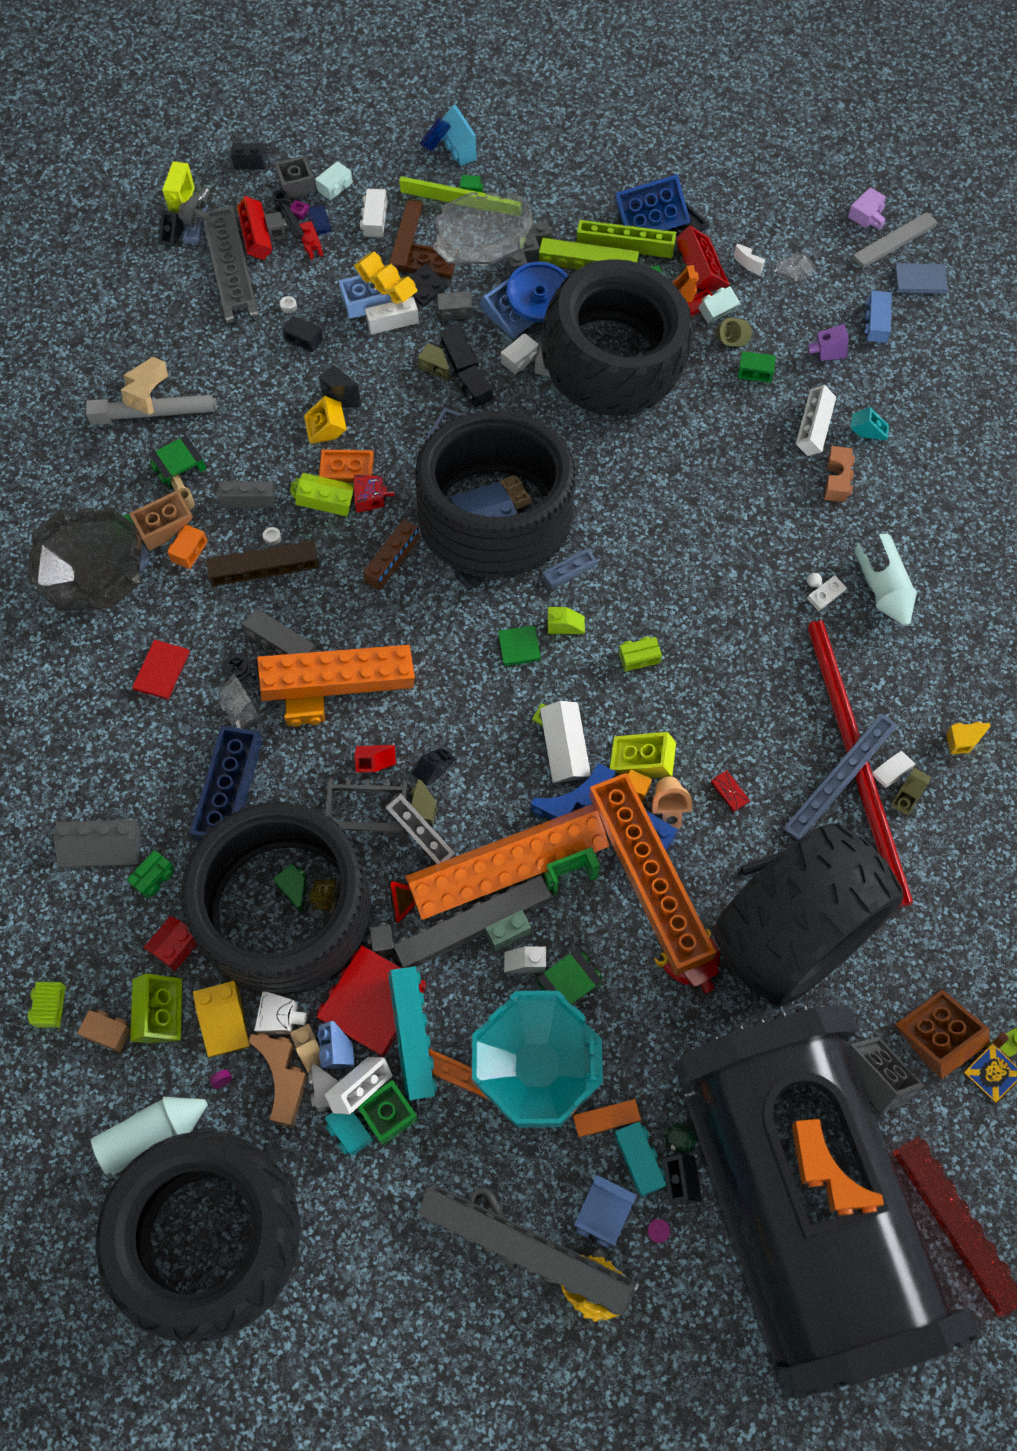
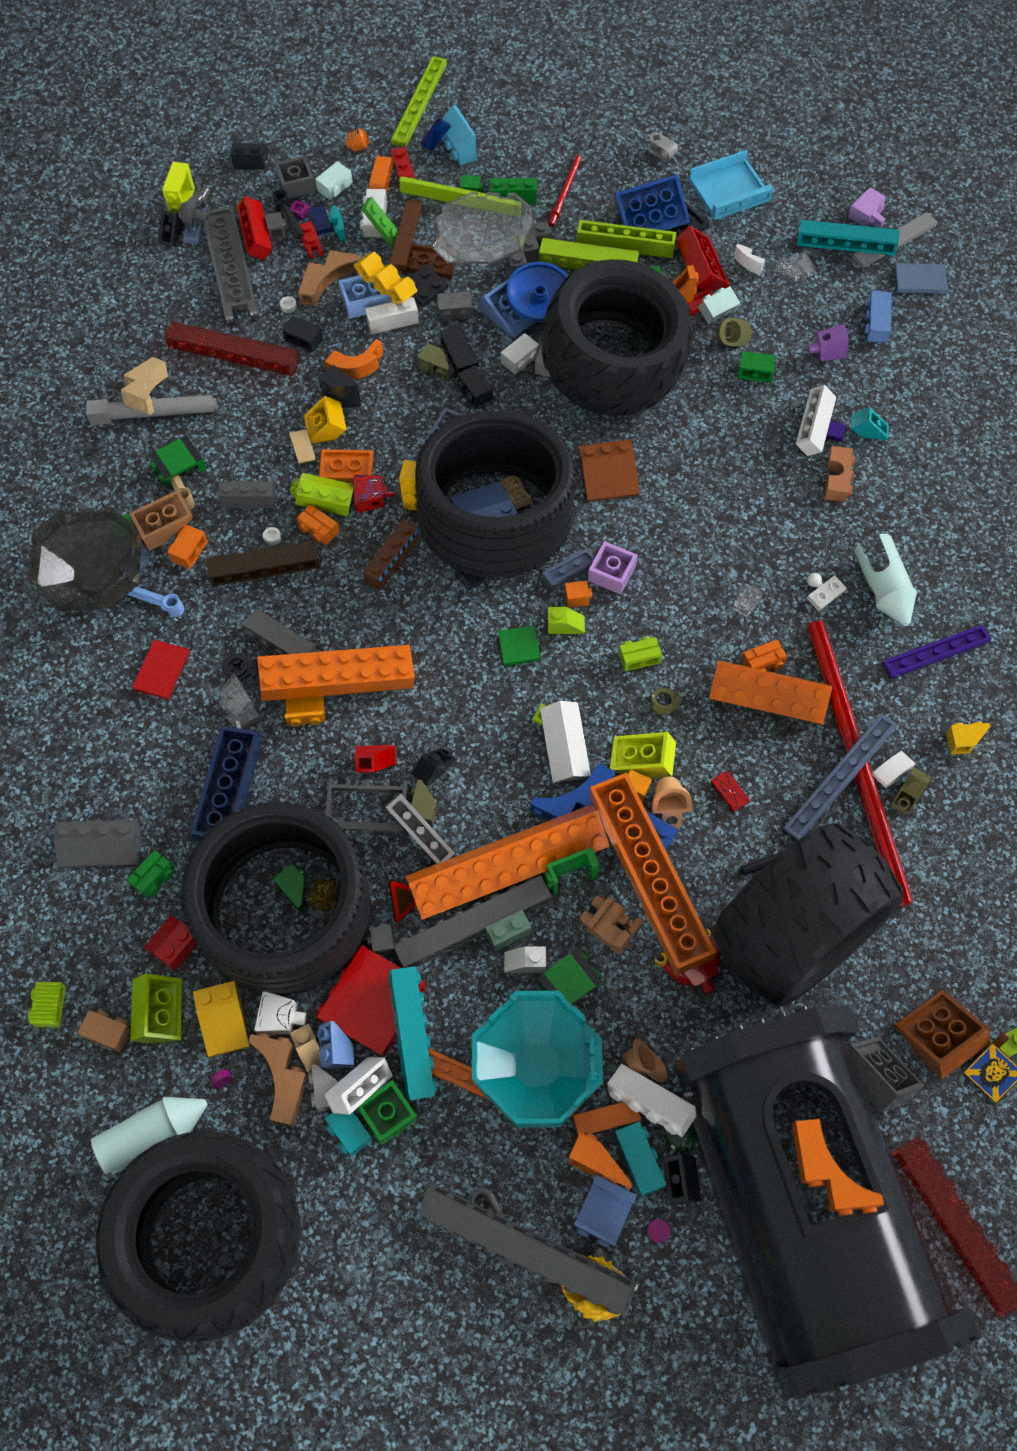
none -> light blue axle [117,582,184,617]
none -> clear red brick [164,321,300,377]
none -> tan slope [289,429,316,465]
none -> orange brick [297,504,340,545]
none -> medium nougat arch [298,250,362,306]
none -> orange arch [325,339,383,379]
none -> teal slope [329,206,346,242]
none -> orange head [345,128,370,153]
none -> bright green plate [361,197,398,246]
none -> orange beam [369,156,393,194]
none -> lime tile [391,56,447,147]
none -> red plate [391,147,416,180]
none -> yellow arch [399,460,417,511]
none -> green slope [489,178,537,204]
none -> red bar [548,155,582,227]
none -> orange brick [564,580,592,608]
none -> orange slope [568,1132,632,1191]
none -> dark orange slope [578,439,640,502]
none -> medium nougat hips [580,895,642,955]
none -> lavender brick [588,541,638,594]
none -> white brick [607,1064,696,1137]
none -> medium nougat piece [622,1038,667,1083]
none -> light grey piece [648,132,679,162]
none -> olive piece [652,688,682,715]
none -> medium azure panel [689,150,773,220]
none -> orange brick [709,660,832,724]
none -> clear brick [733,584,763,618]
none -> orange brick [741,639,787,671]
none -> teal brick [797,220,900,256]
none -> dark purple tile [826,421,847,442]
none -> dark purple tile [882,624,992,679]

